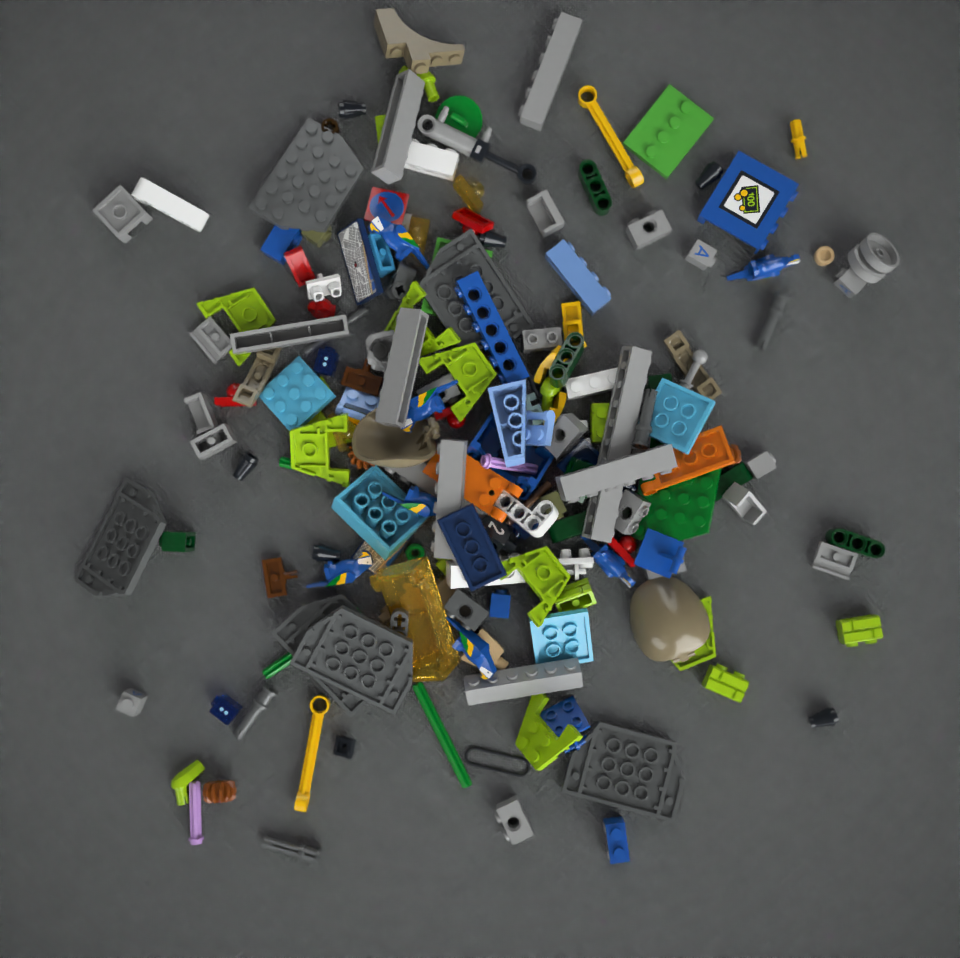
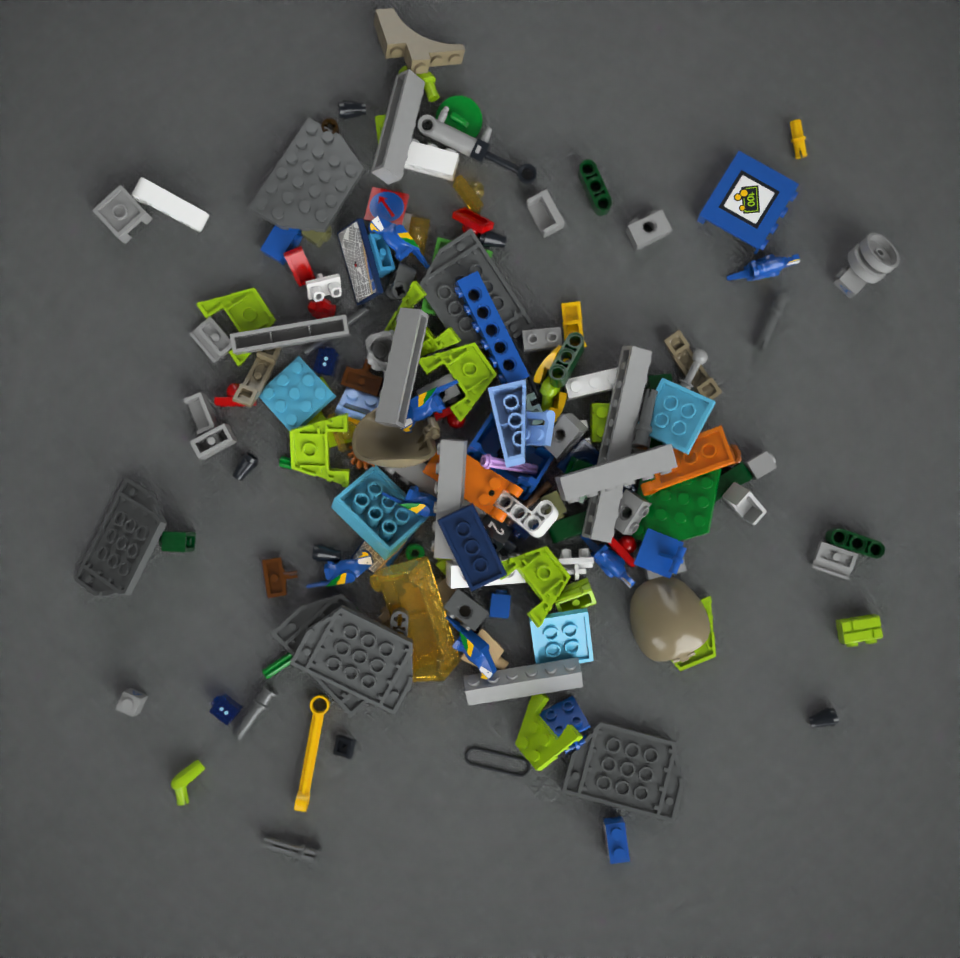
lavender axle [188,780,204,845] -> none
dark orange gear [202,780,236,803] -> none
green axle [412,681,472,788] -> none
light grey brick [494,795,534,845] -> none
light grey brick [518,12,582,132] -> none
medium blue brick [545,239,611,316] -> none
yellow piece [578,85,644,189] -> none
bright green plate [622,84,714,180] -> none
light grey brick [685,239,718,271] -> none
black cone [695,161,723,190] -> none
lime brick [702,663,749,703] -> none
tan tile [814,246,835,266] -> none

